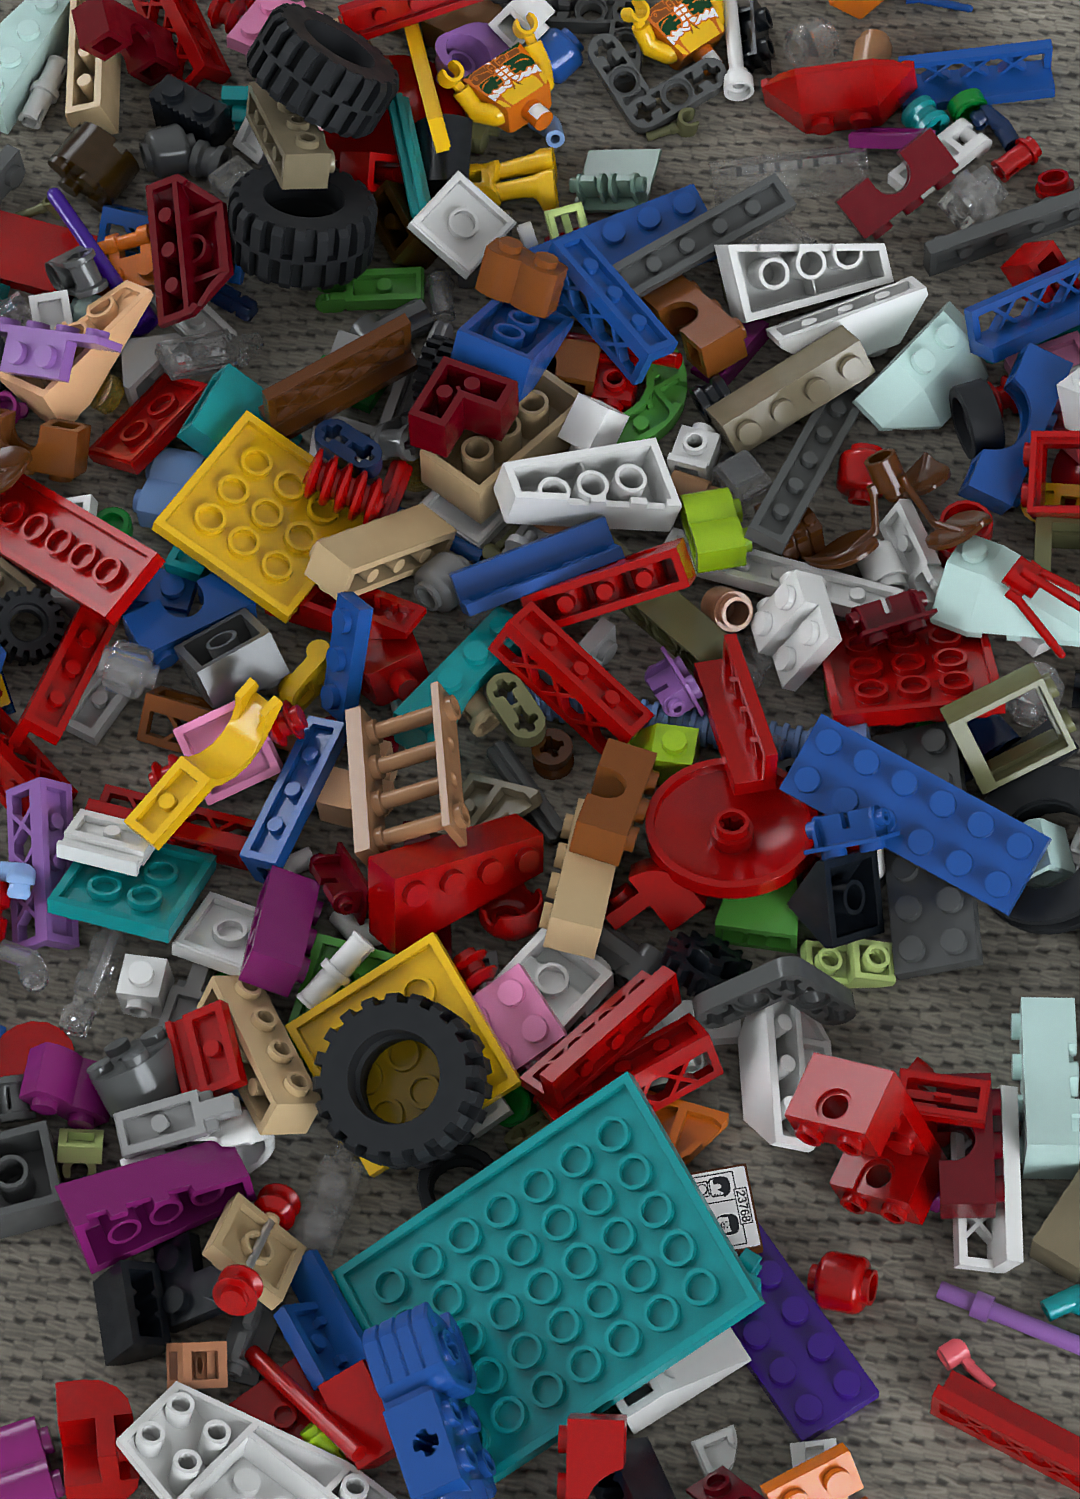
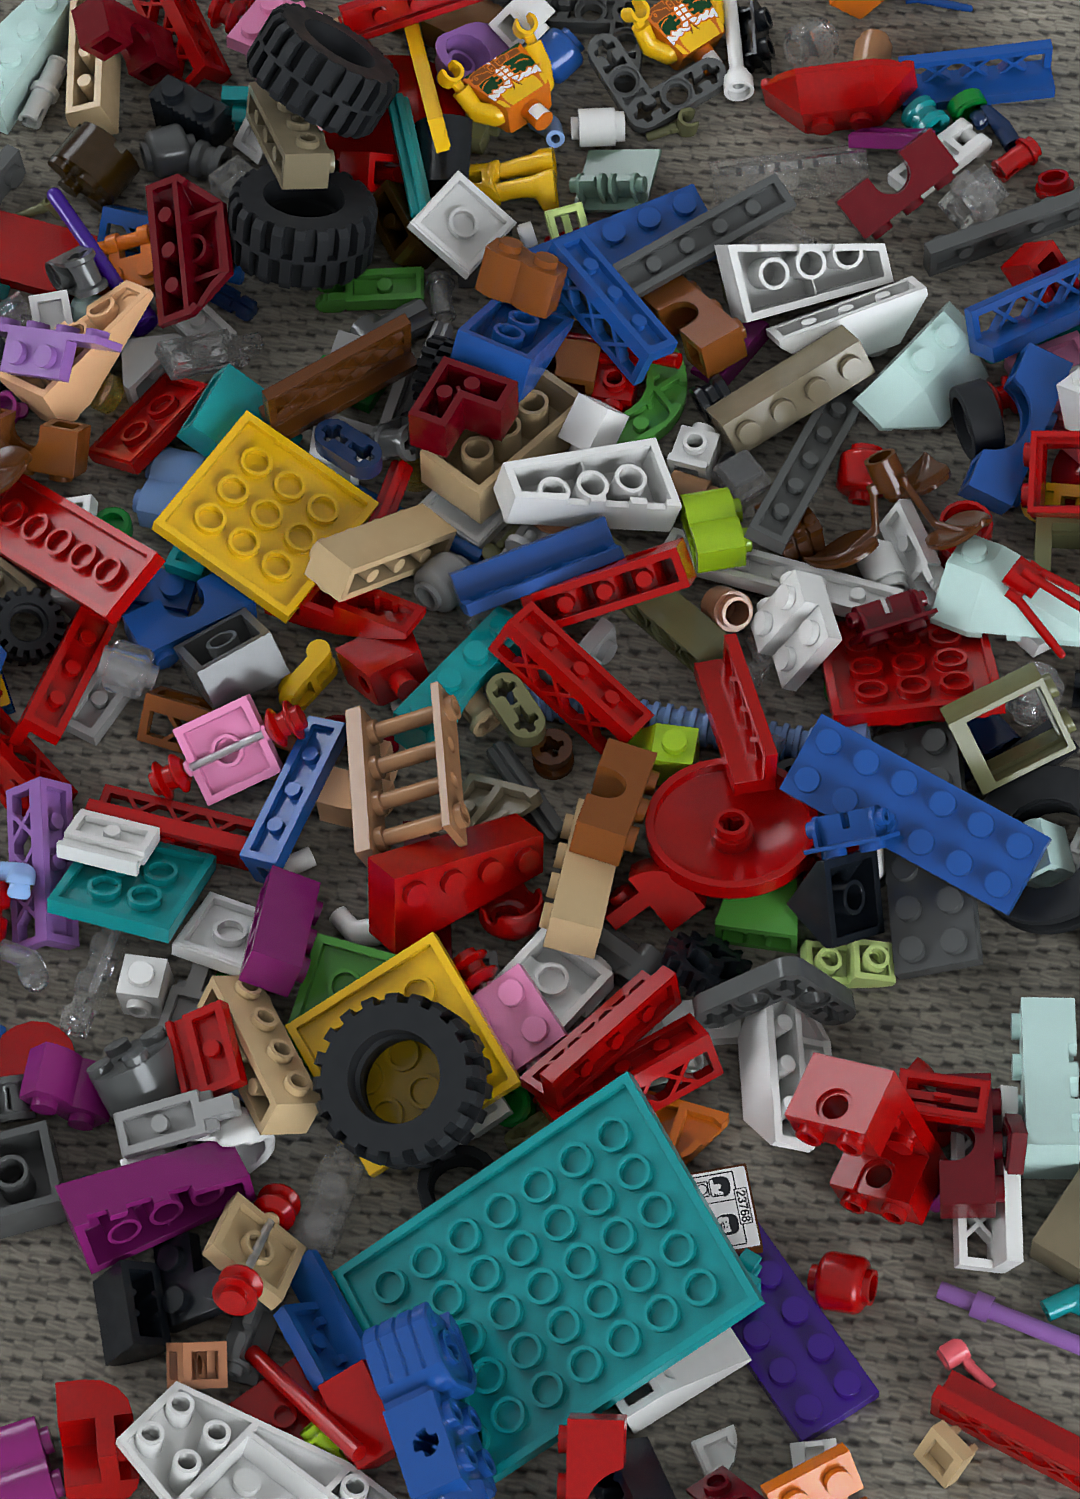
yellowish green tile [57,1128,104,1178] -> none
yellow piece [124,677,283,851] -> none
white pin [296,930,376,1009] -> none
red piece [302,447,393,524] -> none
dark red hinge [309,842,369,925] -> none
blue plate [320,591,374,723] -> none
medium lavender hinge [644,646,705,717] -> none
none -> white brick [570,107,625,147]
none -> tan tile [913,1419,978,1489]
none -> dark red tile [1002,1113,1028,1175]

